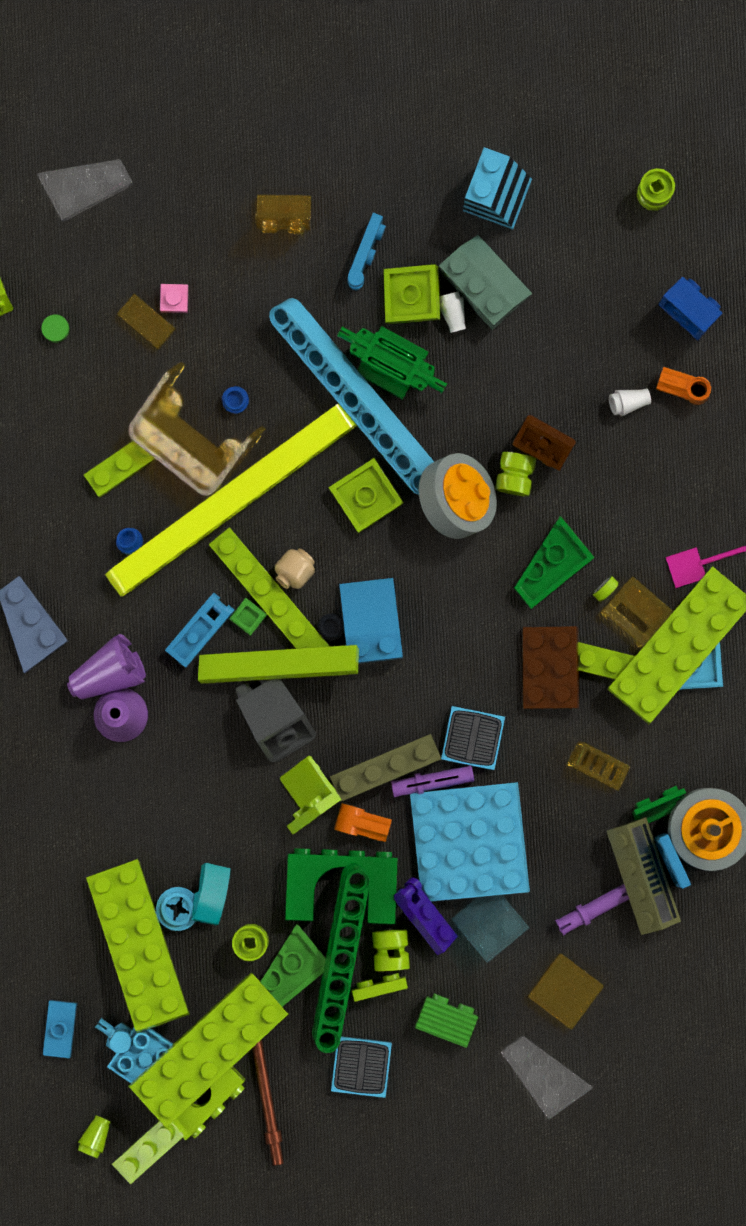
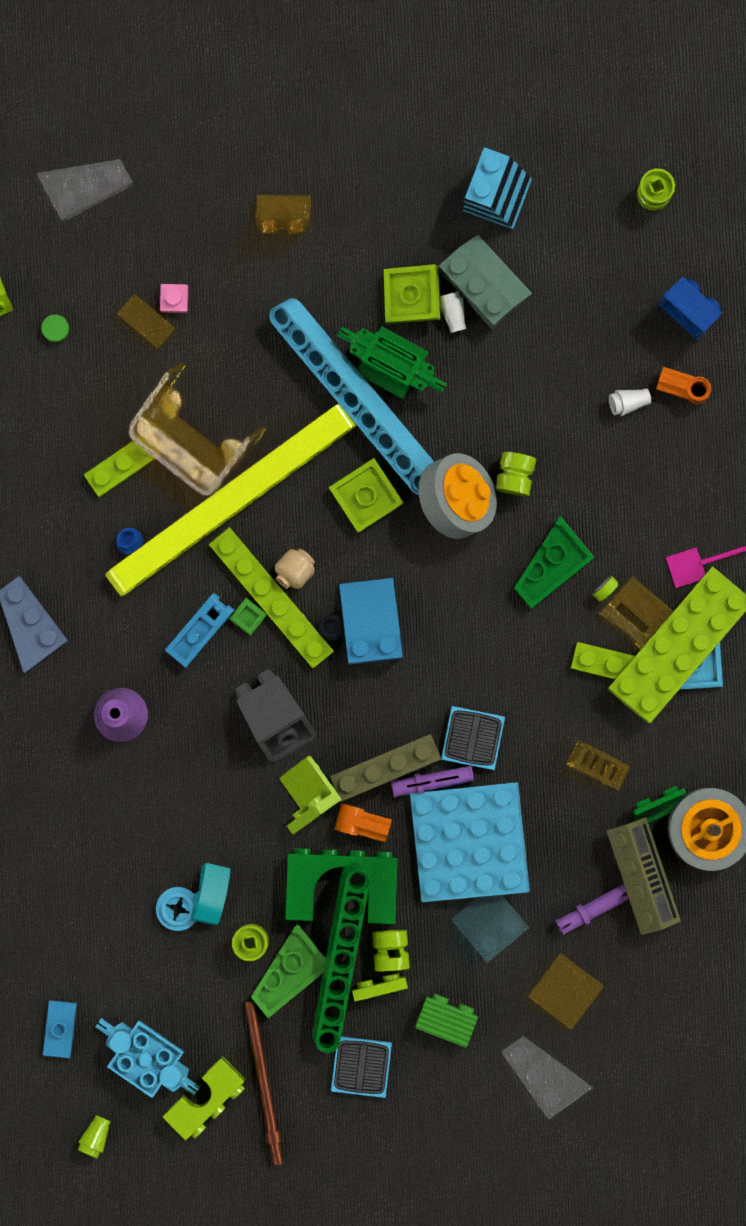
medium lavender cone [67,634,146,700] -> none
lime plate [86,859,189,1033] -> none
lime plate [112,1119,188,1184] -> none
lime plate [128,973,288,1128] -> none
lime tile [198,645,359,684] -> none
blue plate [222,386,249,414] -> none
dark azure plate [348,213,386,290] -> none
dark purple plate [394,877,458,955] -> none
reddish brown bracket [512,415,576,471] -> none
reddish brown plate [523,626,579,709] -> none
dark azure tile [654,833,691,889] -> none

